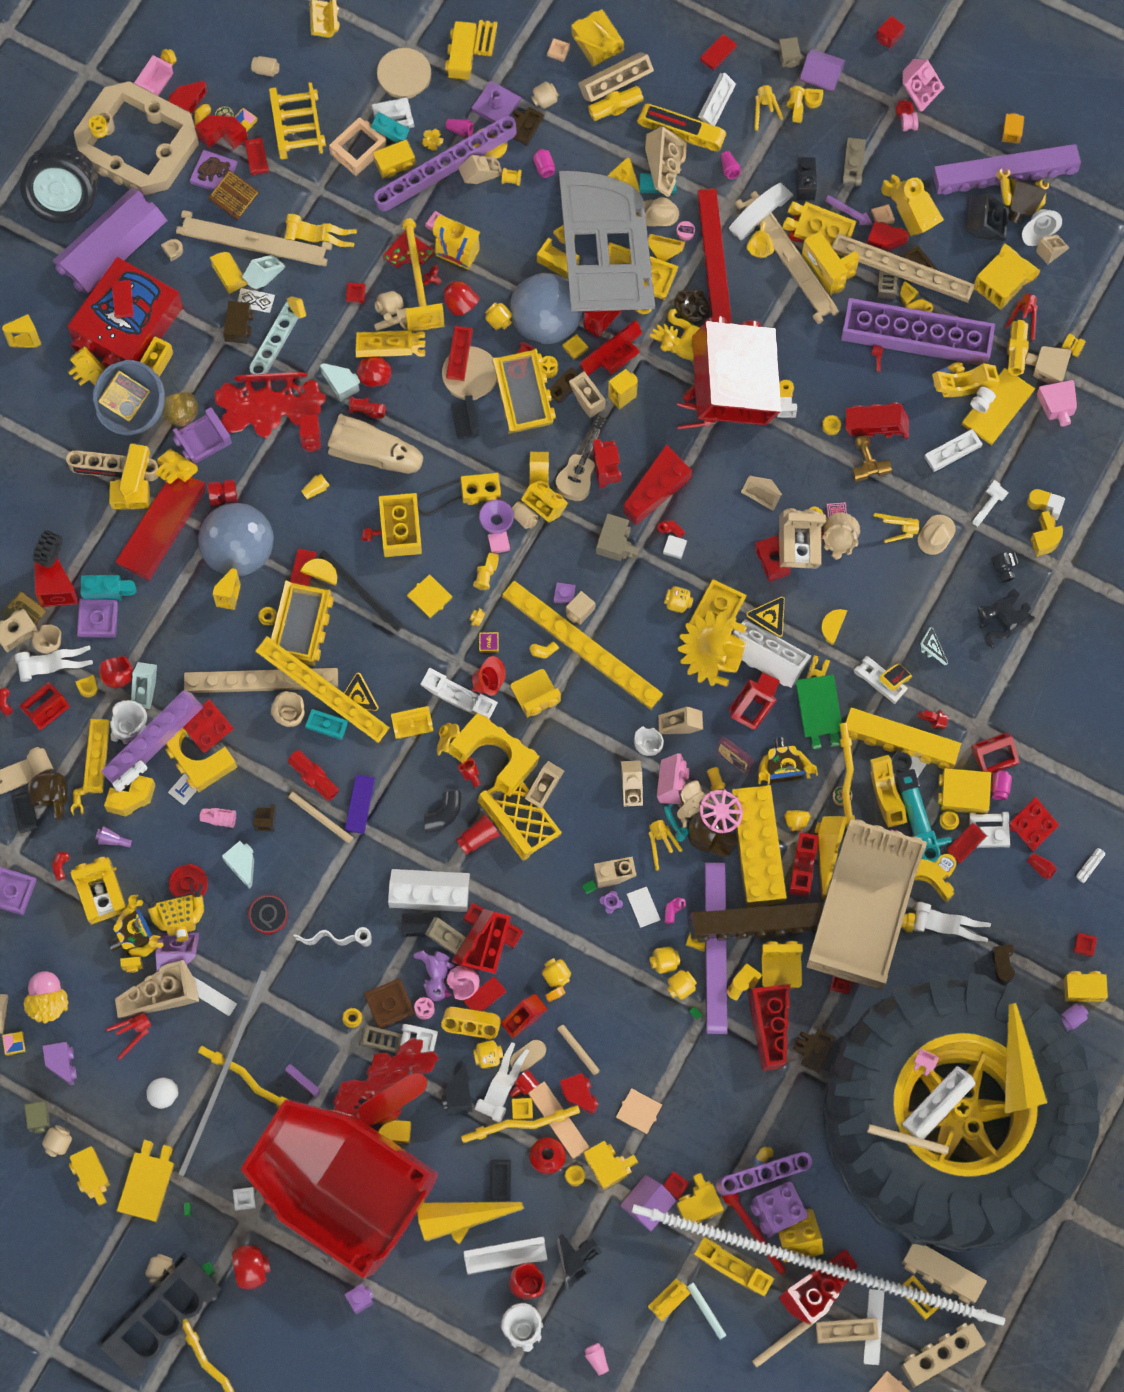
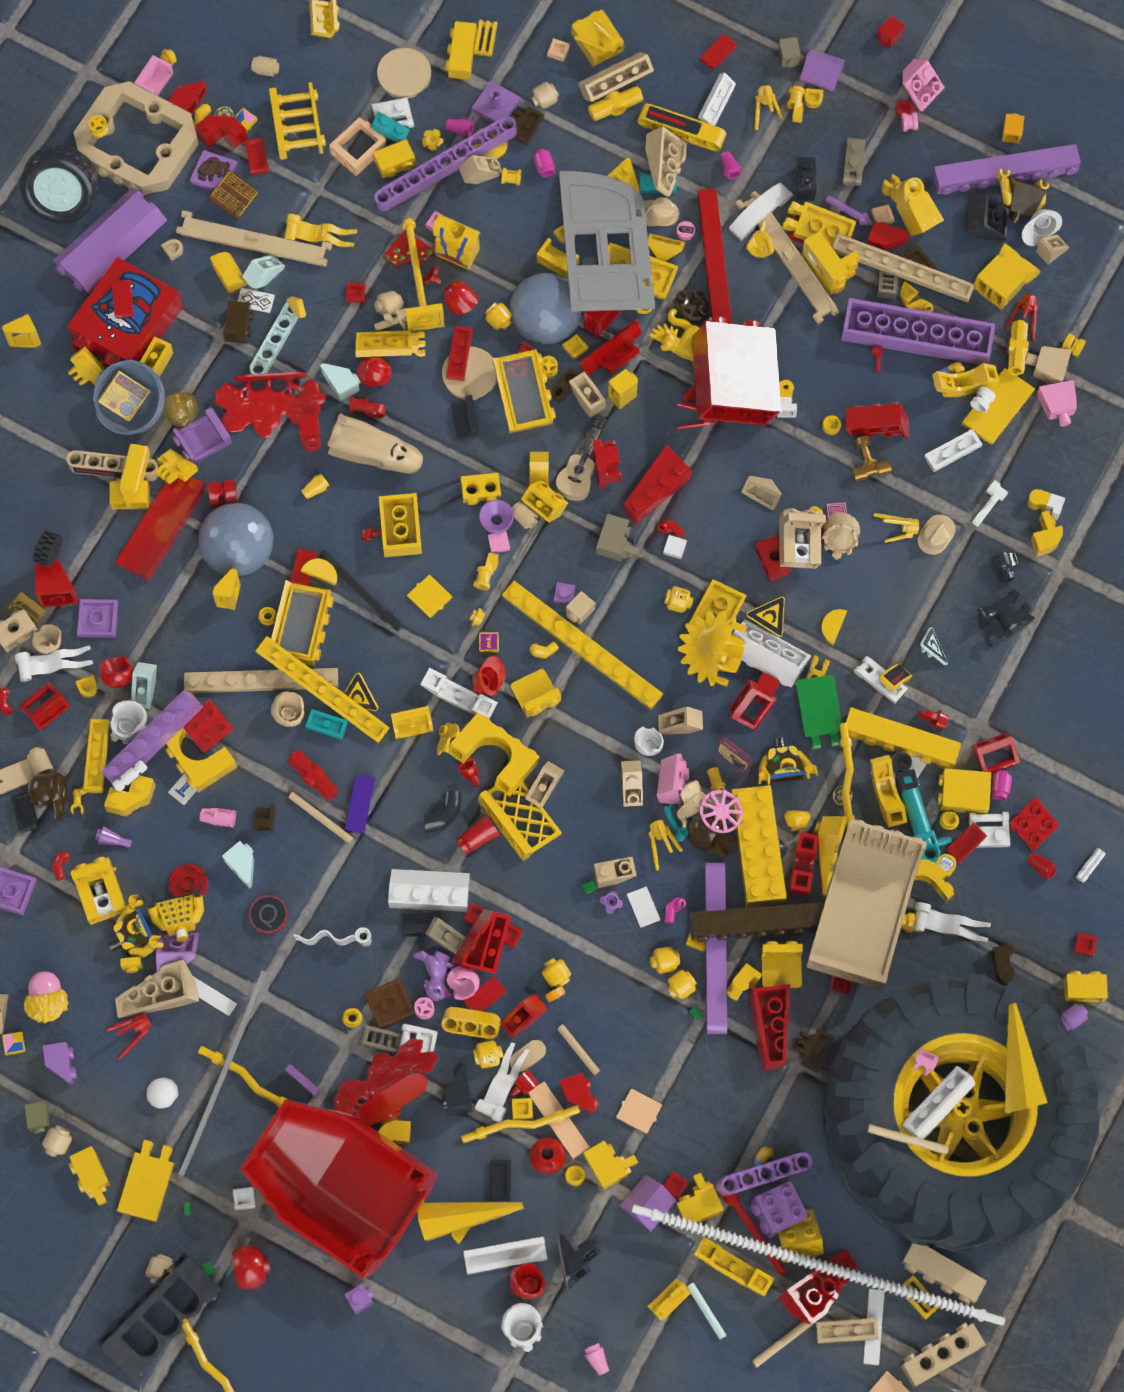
teal brick [81,575,137,601] -> none

